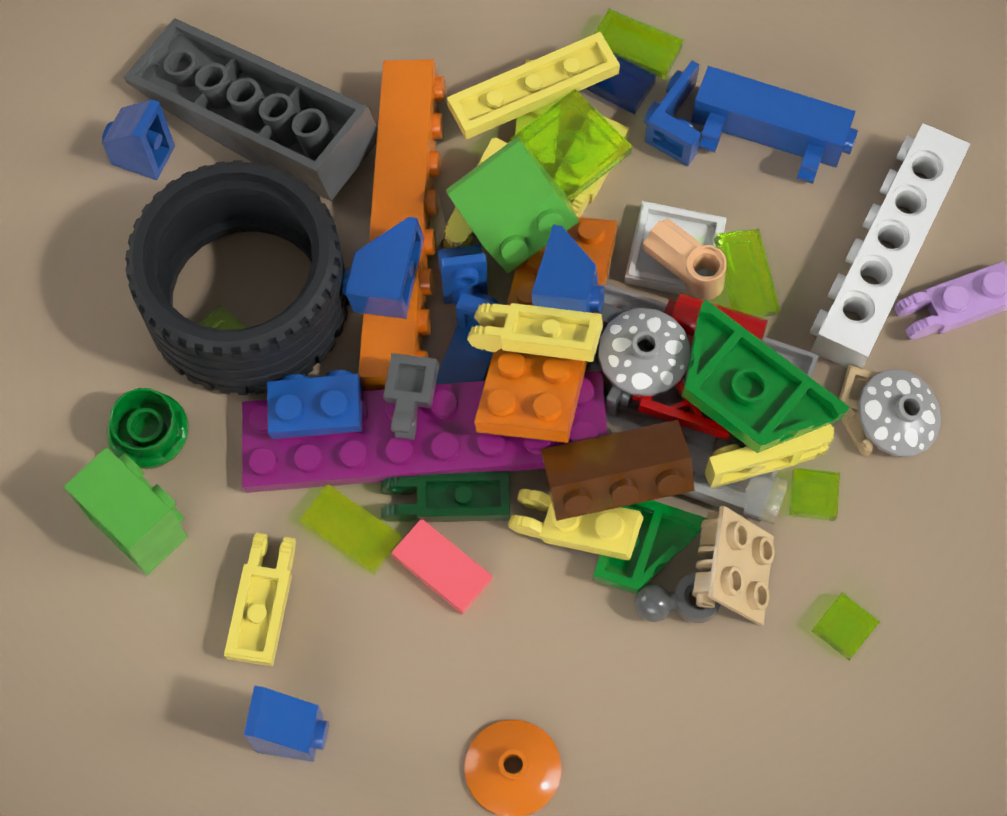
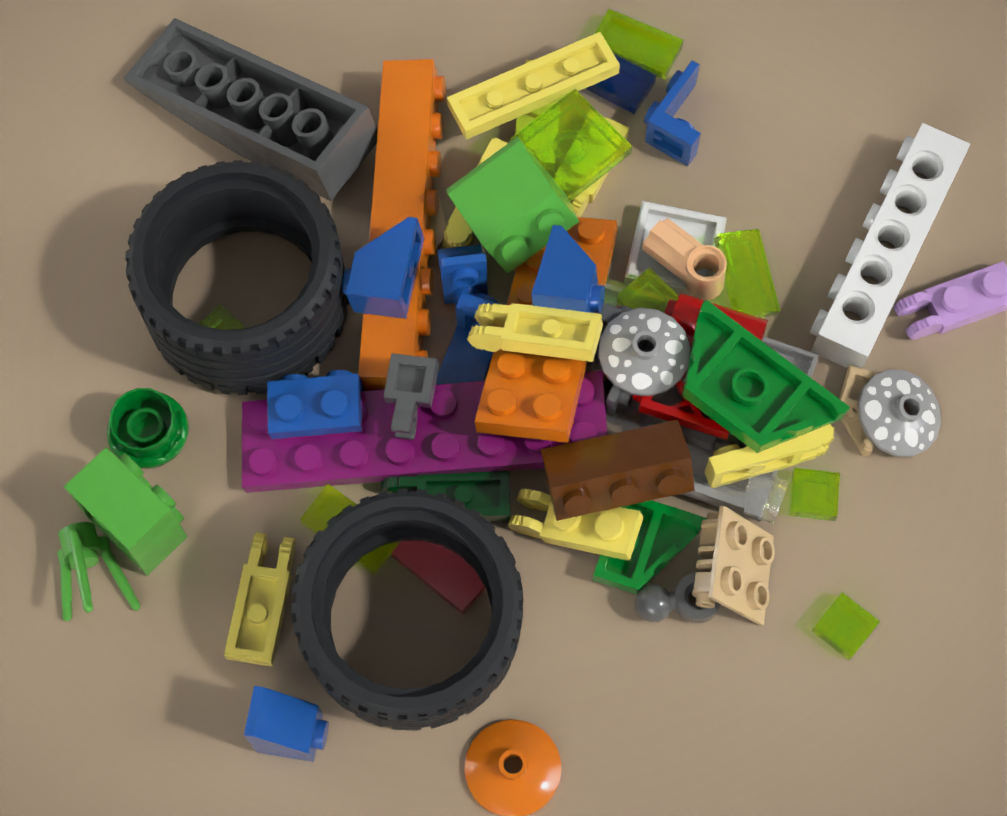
blue slope [102,99,175,181] -> none
blue brick [691,66,858,184] -> none
none -> bright green plant [57,522,140,621]
none -> black tyre [291,489,524,731]
none -> clear neon green tile [617,267,679,313]

